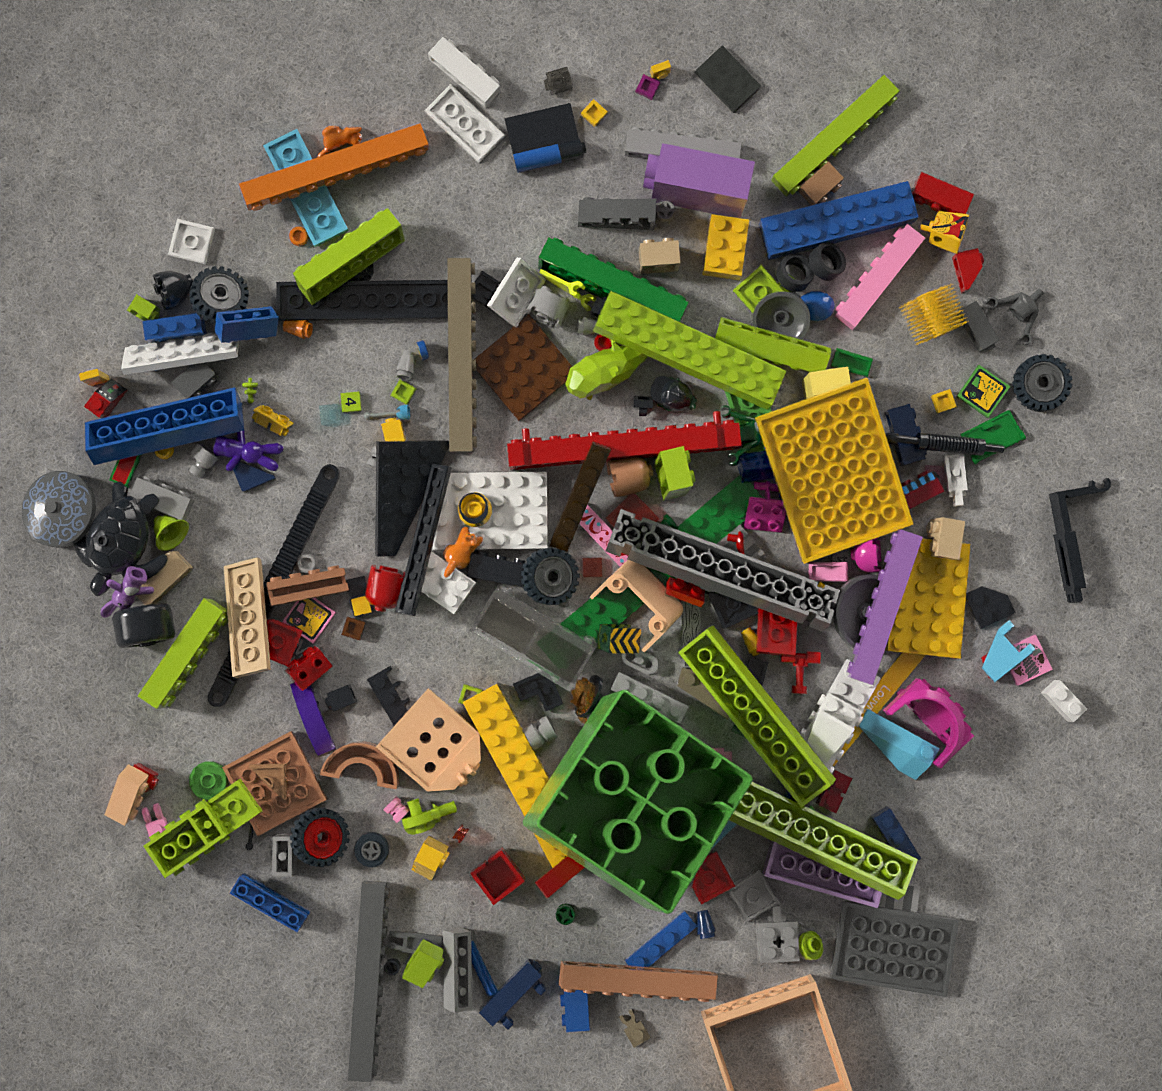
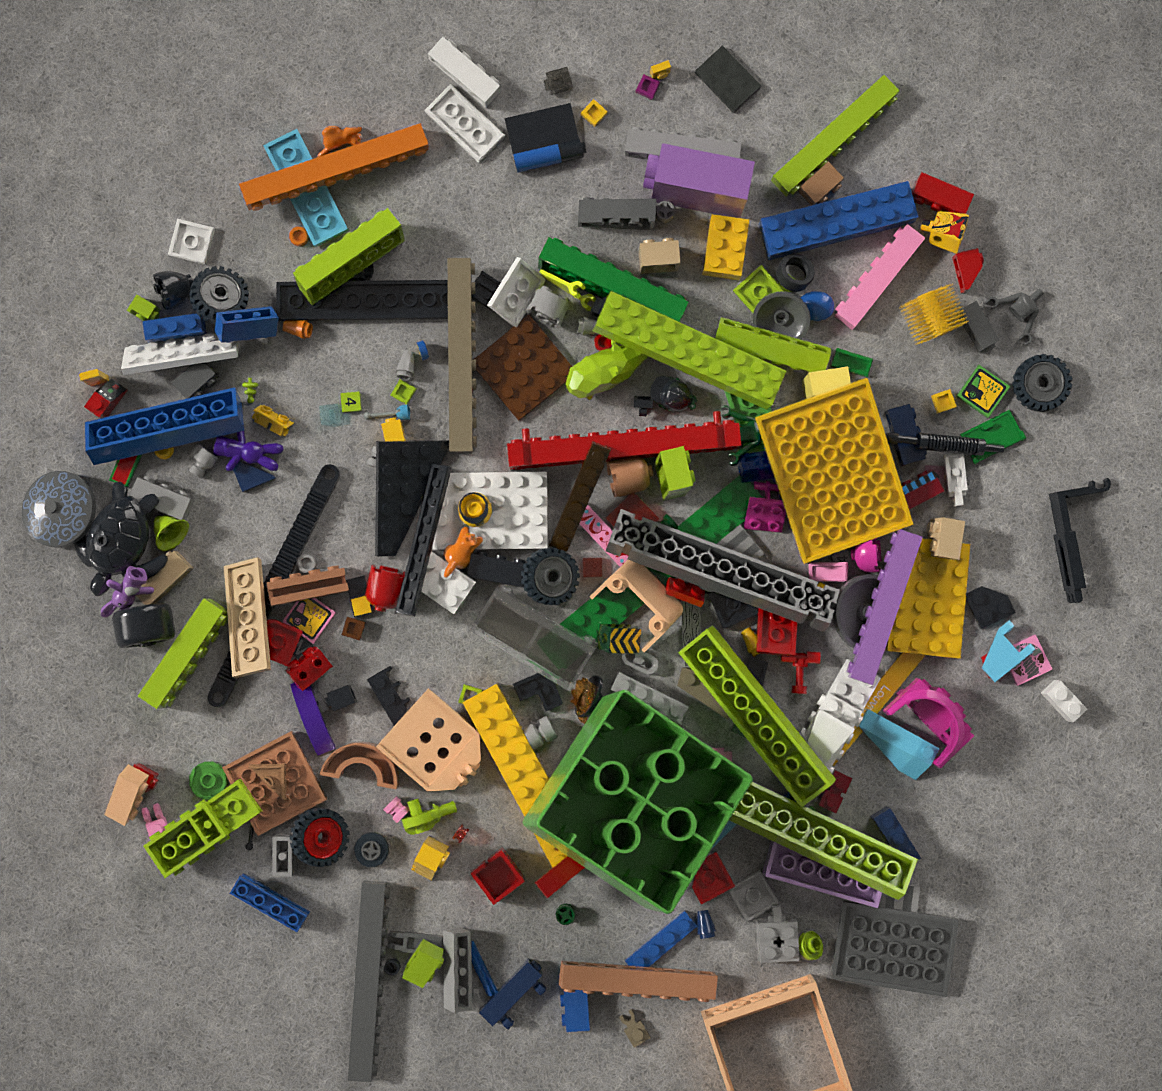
red bar [727,531,745,555] -> none
black tyre [809,242,846,281] -> none

